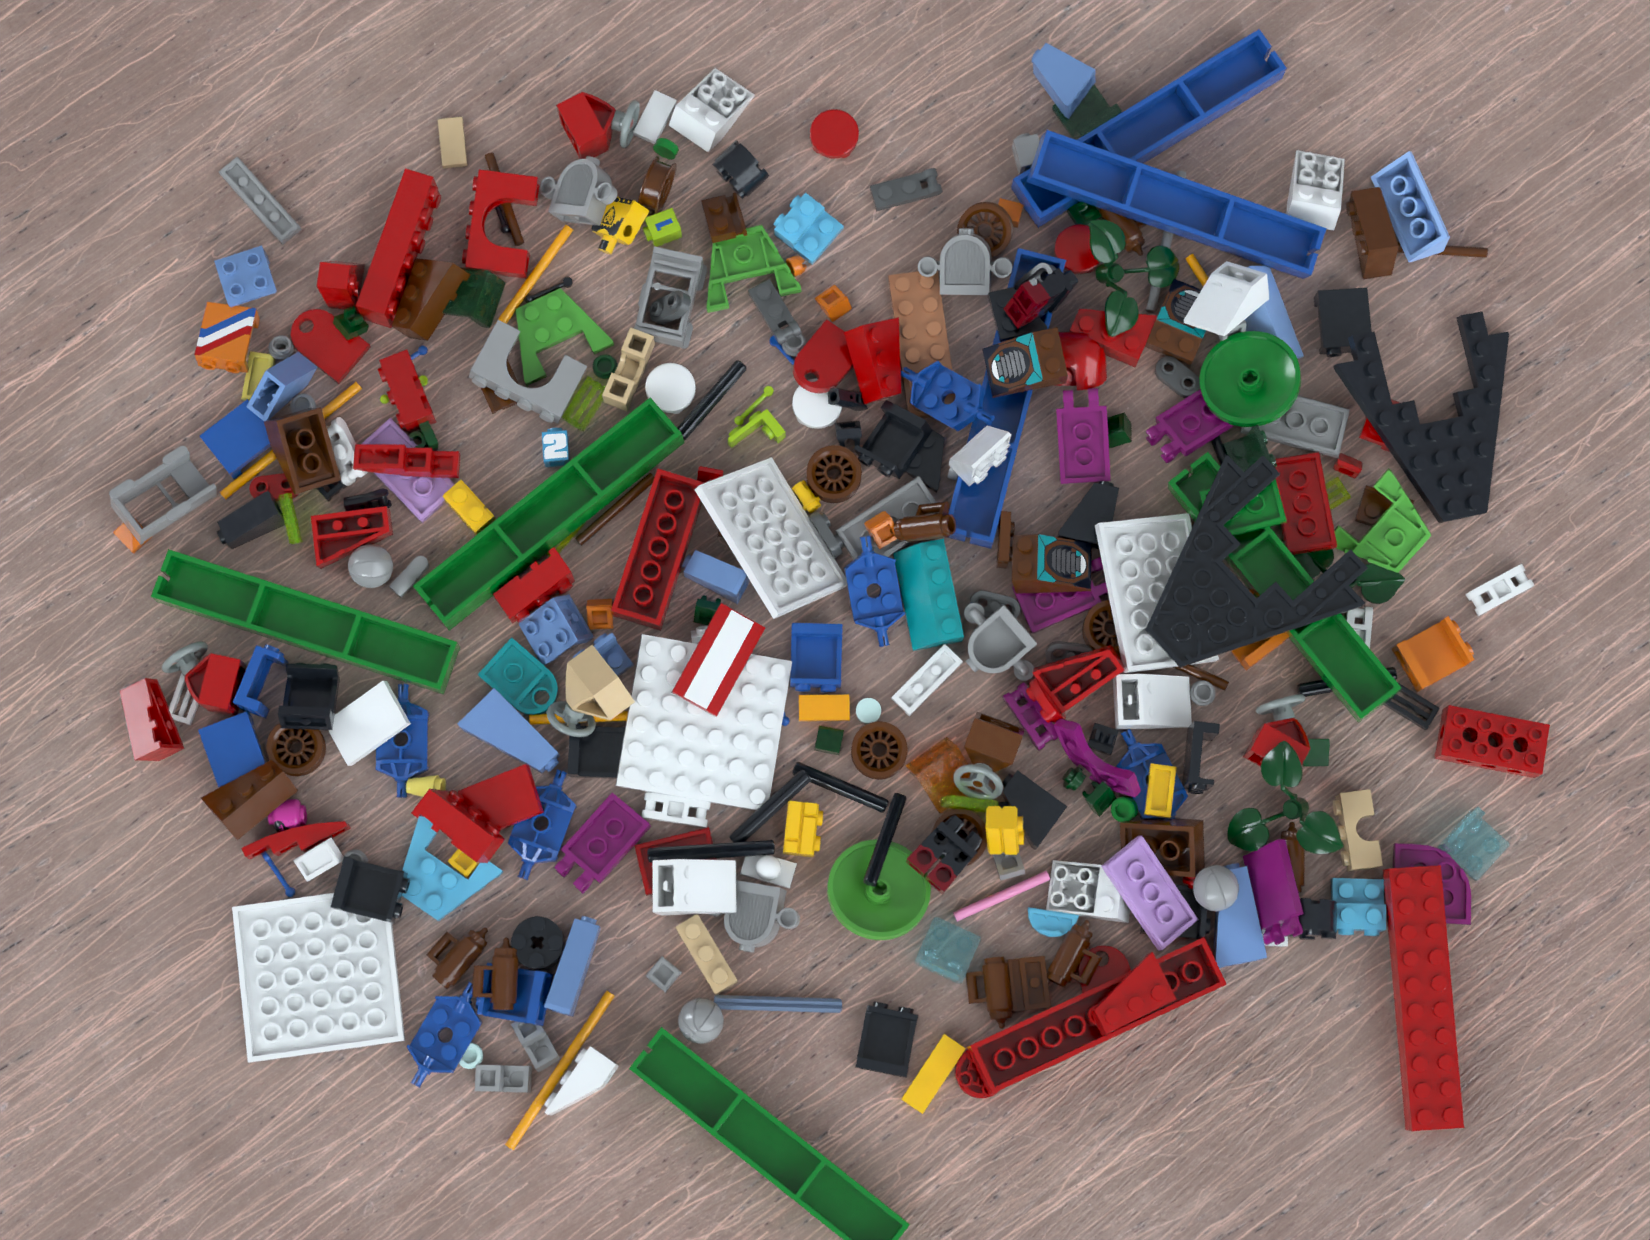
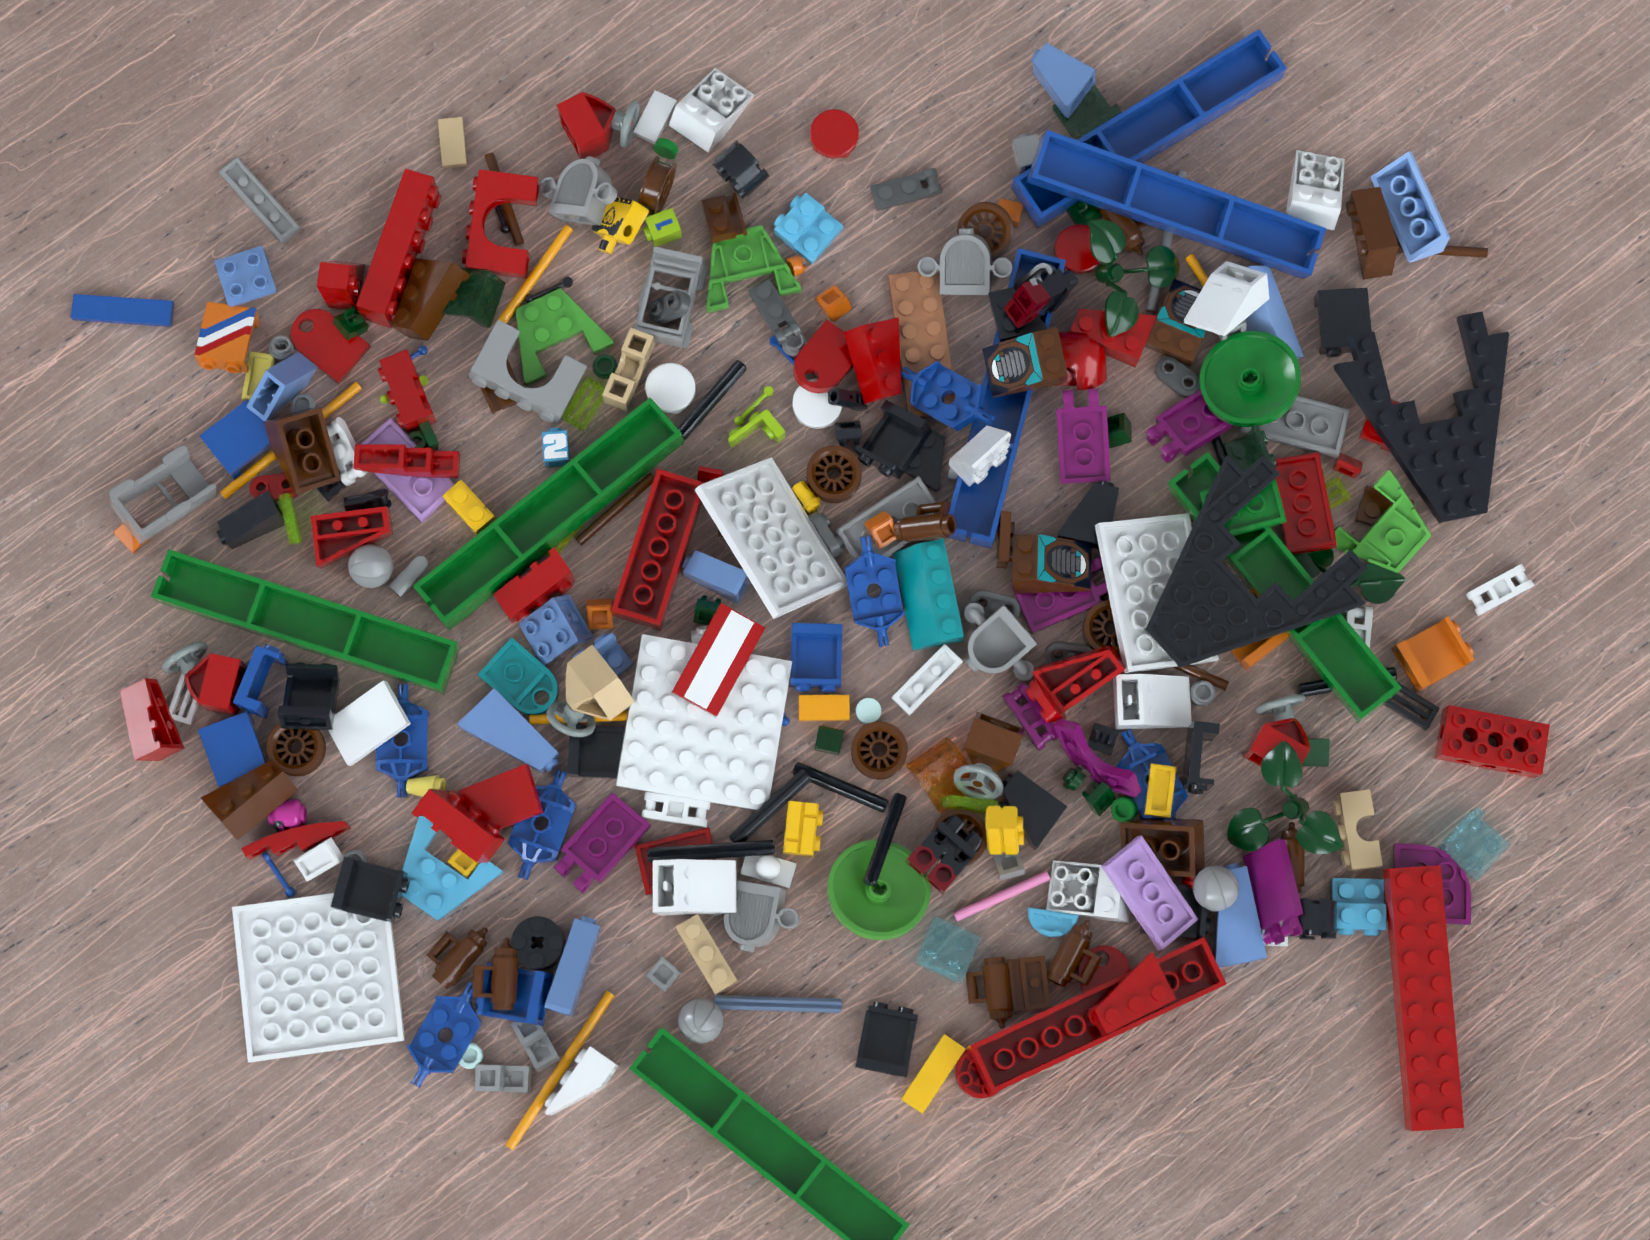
none -> blue tile [71,294,174,327]

